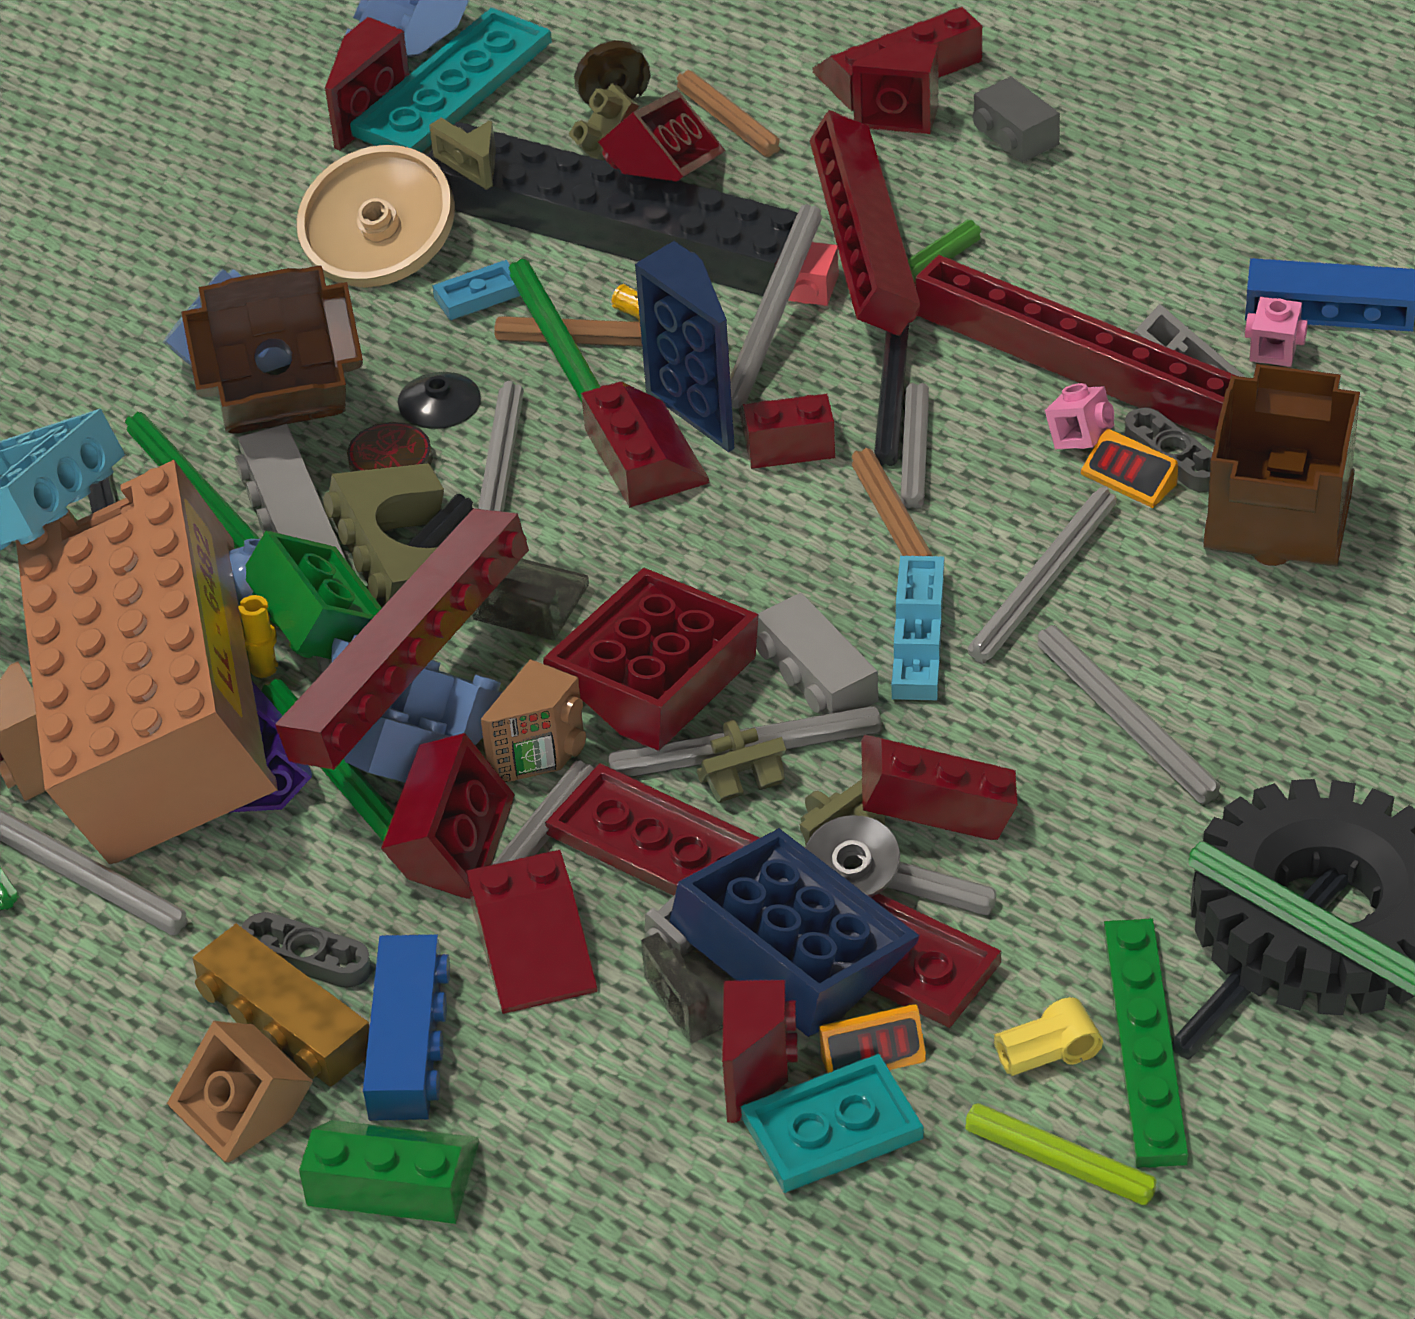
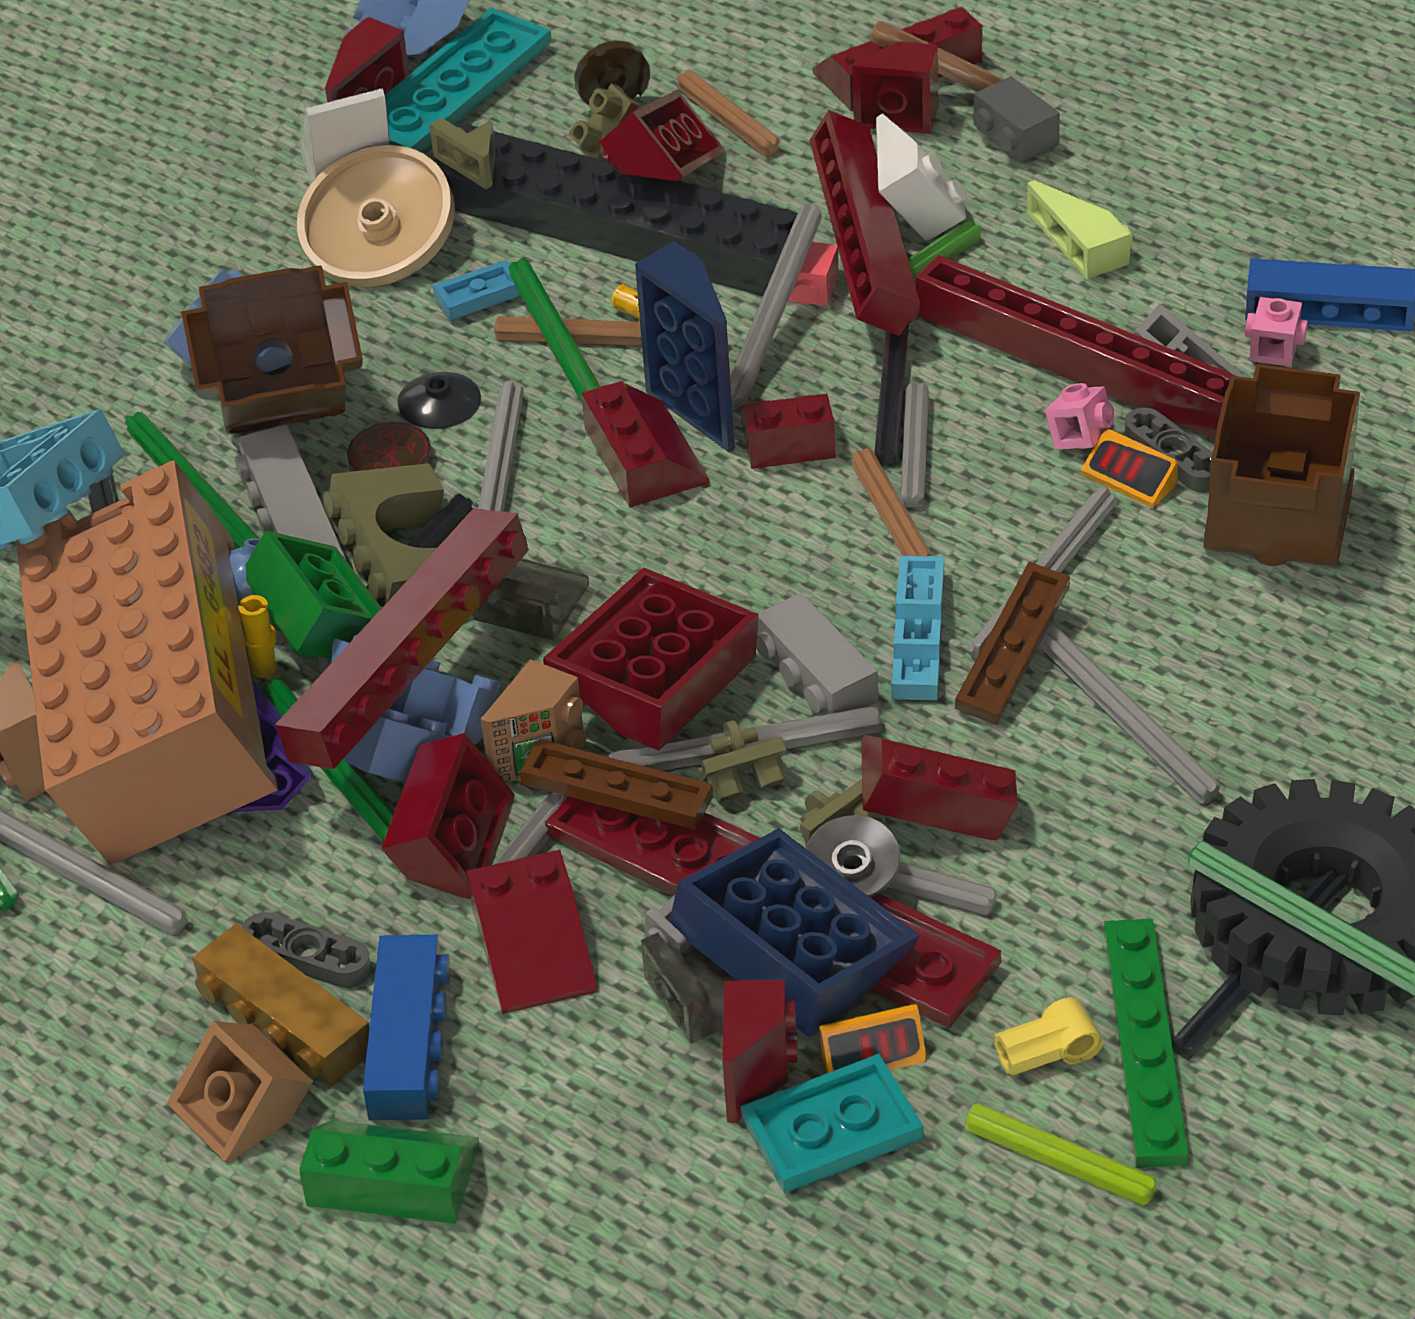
none -> white slope [300,89,390,183]
none -> reddish brown plate [520,739,713,830]
none -> medium nougat axle [870,21,1004,92]
none -> white slope [876,114,967,240]
none -> reddish brown plate [955,561,1070,725]
none -> yellowish green slope [1027,180,1133,279]

